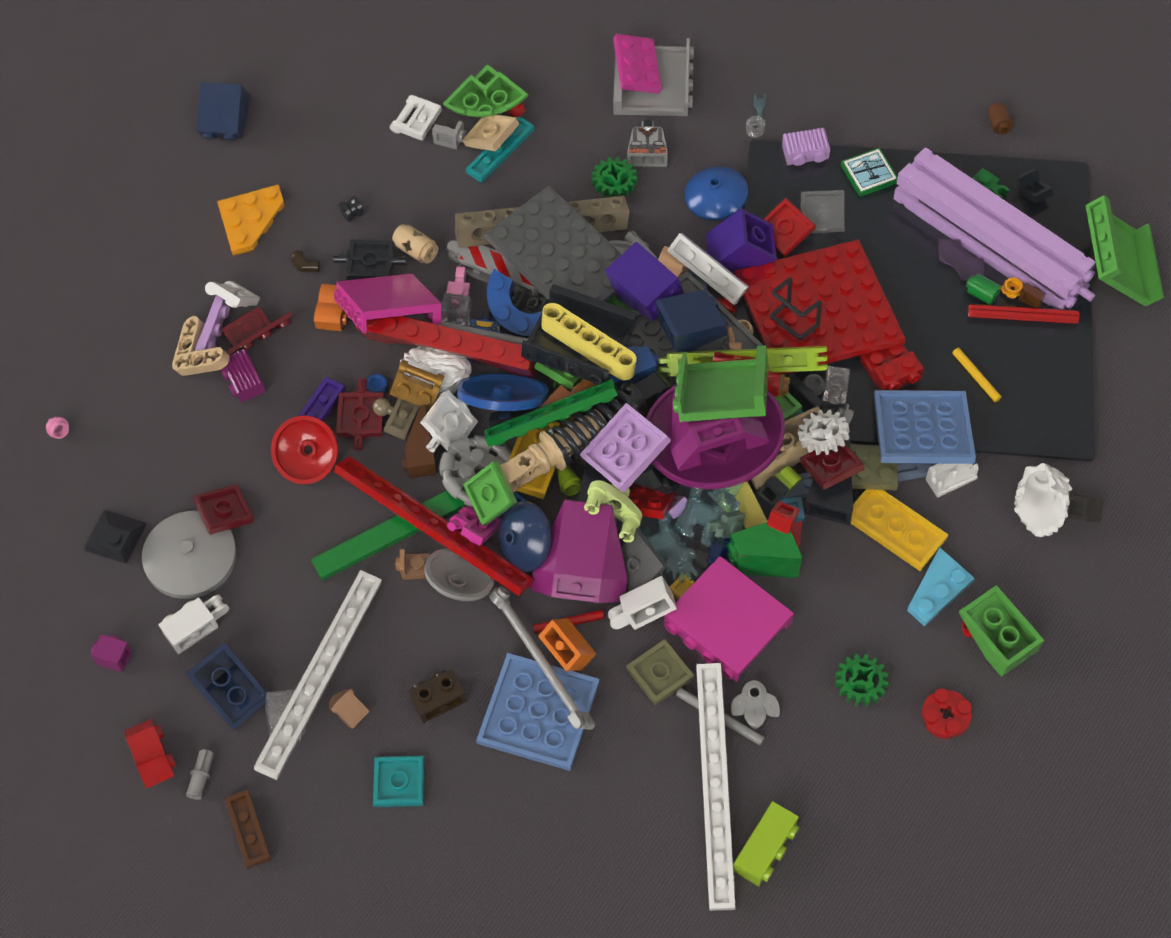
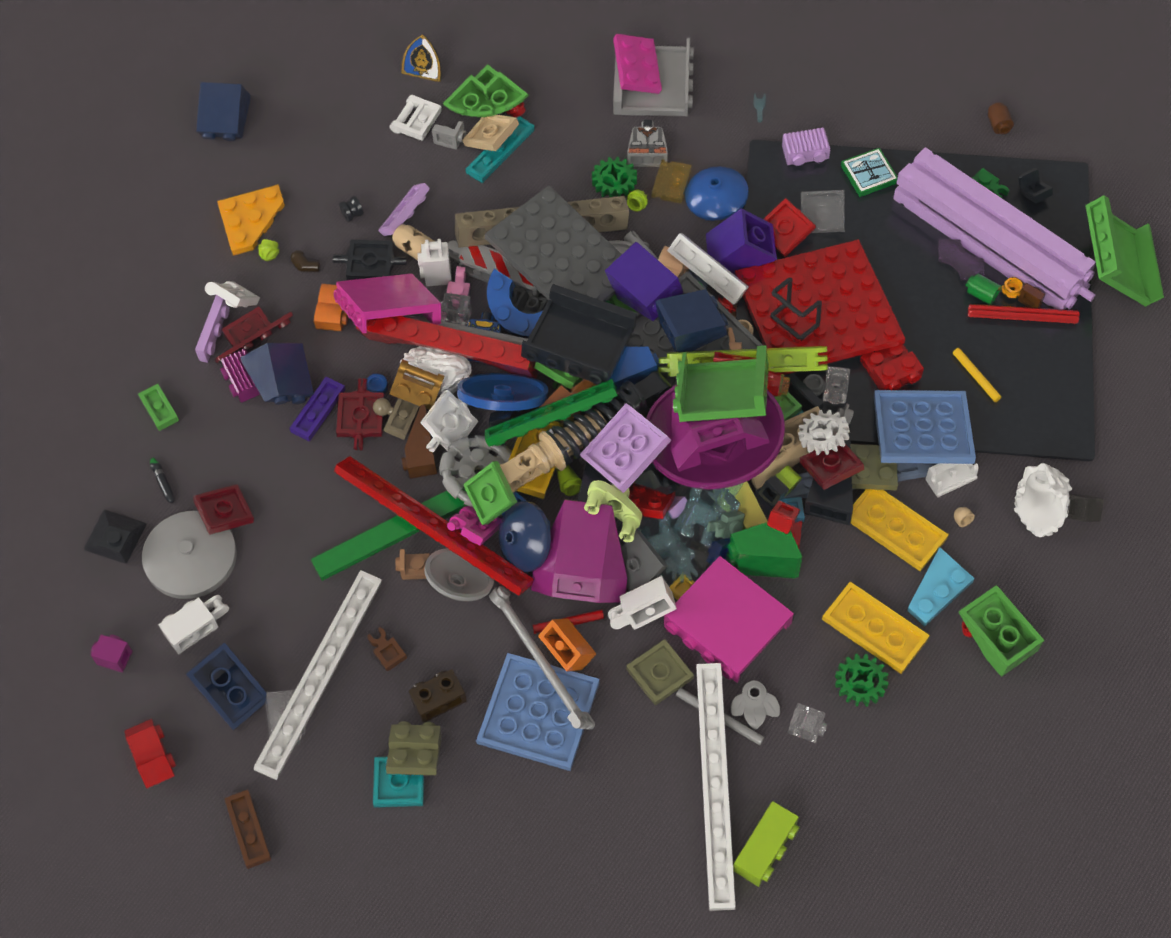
bright pink plate [46,416,69,439] -> none
tan beam [172,316,230,376] -> none
light grey axle [186,749,214,800] -> none
red dish [271,416,339,484] -> none
medium nougat tile [329,689,369,729] -> none
light yellow beam [541,303,637,380] -> none
clear bush [746,116,765,137] -> none
red plate [921,688,972,739] -> none
none -> bright green plate [138,384,179,431]
none -> black piece [150,457,174,503]
none -> dark blue slope [240,343,314,405]
none -> lime plate [258,239,280,261]
none -> reddish brown plate [367,627,407,672]
none -> lavender plate [378,183,430,236]
none -> olive plate [386,721,441,775]
none -> shield [402,34,441,82]
none -> white brick [417,239,452,287]
none -> lime plate [627,189,648,211]
none -> clear yellow plate [652,160,692,204]
none -> clear brick [788,703,828,743]
none -> yellow plate [822,582,930,674]
none -> tan hinge [954,507,975,527]

